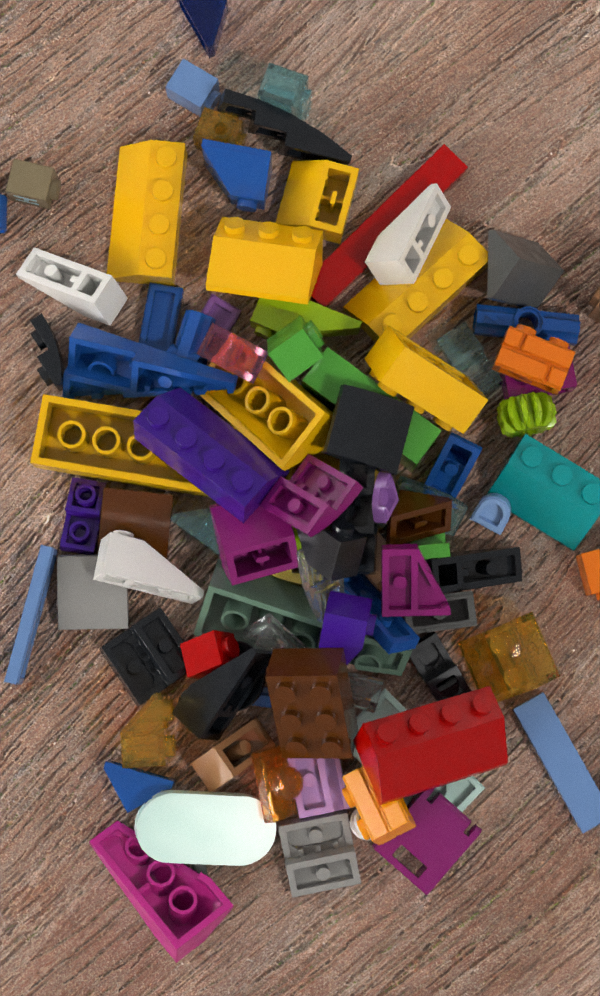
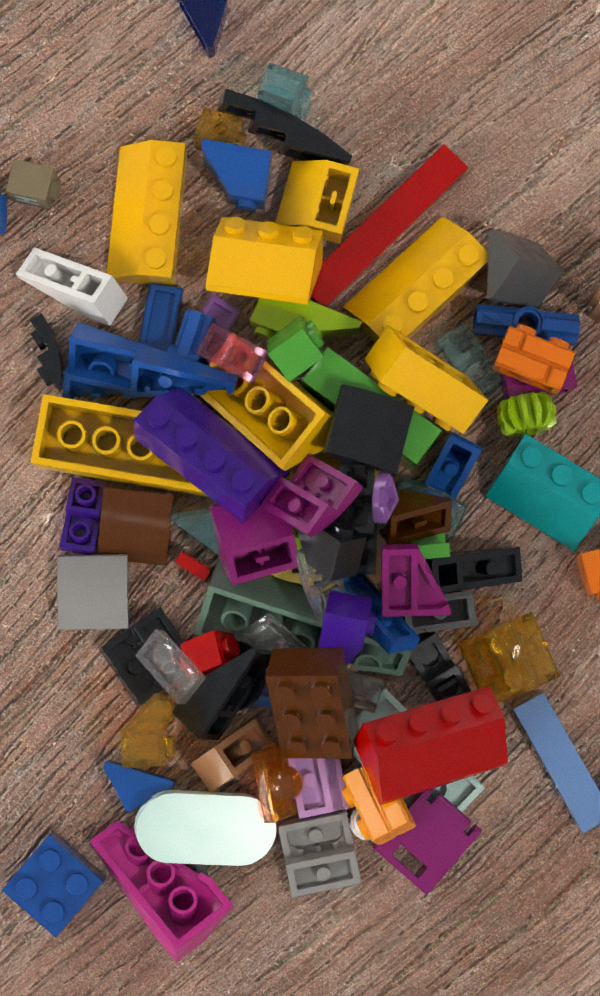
medium blue tile [4,545,58,685] -> none
white slope [93,530,204,604] -> none
medium blue brick [165,59,221,118] -> none
white slope [365,183,451,285] -> none
light blue tile [470,493,511,535] -> none
none -> blue brick [2,831,107,938]
none -> clear plate [135,629,206,704]
none -> red tile [175,552,212,583]

